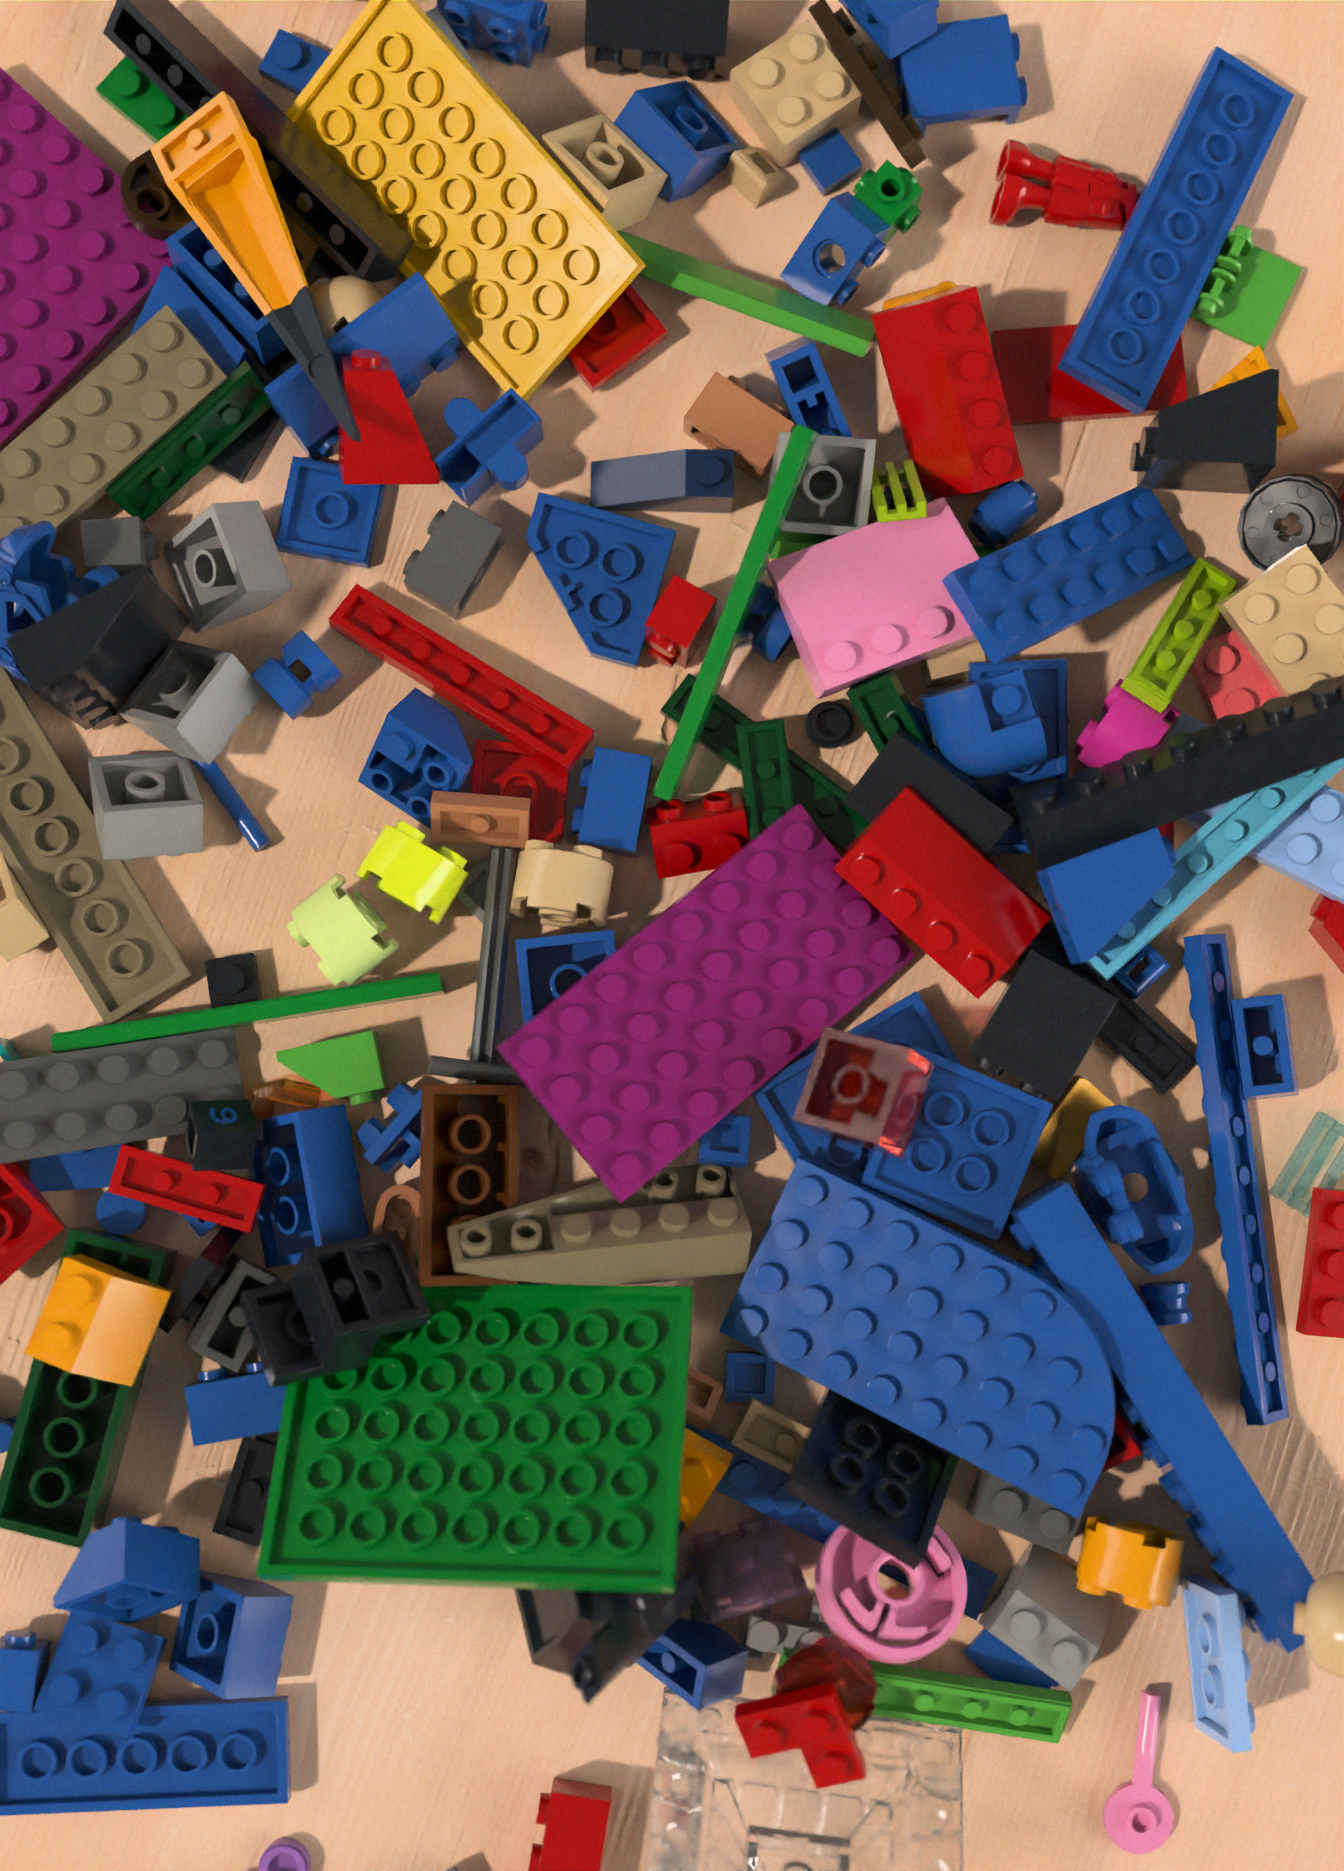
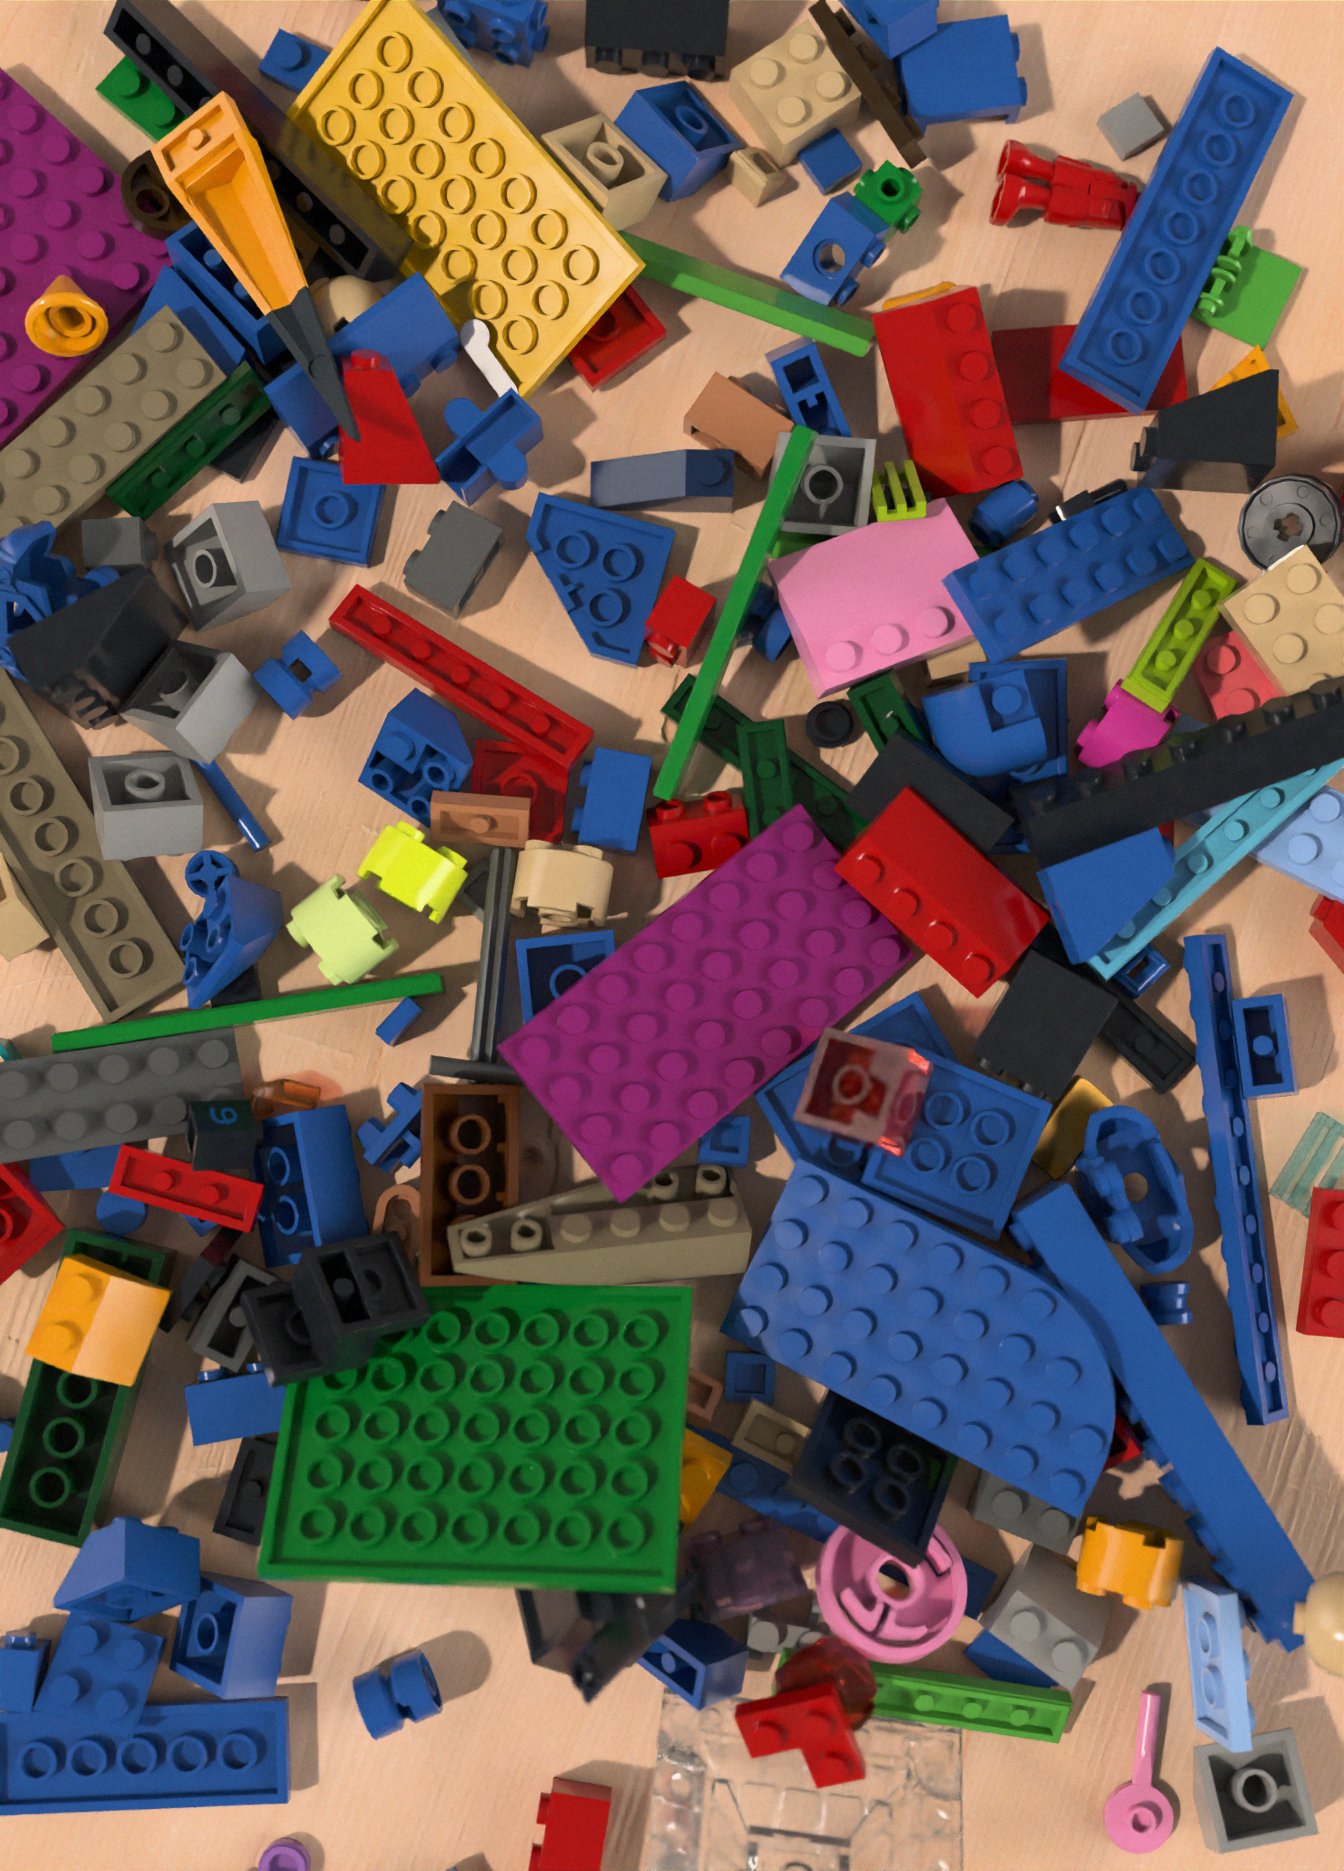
bright green slope [276,1030,390,1106] -> none
none -> light orange hat [25,275,109,357]
none -> blue slope [180,874,285,1010]
none -> blue wheel [185,850,240,899]
none -> blue wheel [353,1649,443,1740]
none -> blue tile [375,997,426,1047]
none -> white sticker [460,319,518,397]
none -> black bar [1047,478,1128,525]
none -> light grey tile [1096,92,1164,161]
none -> light grey slope [1193,1727,1319,1854]

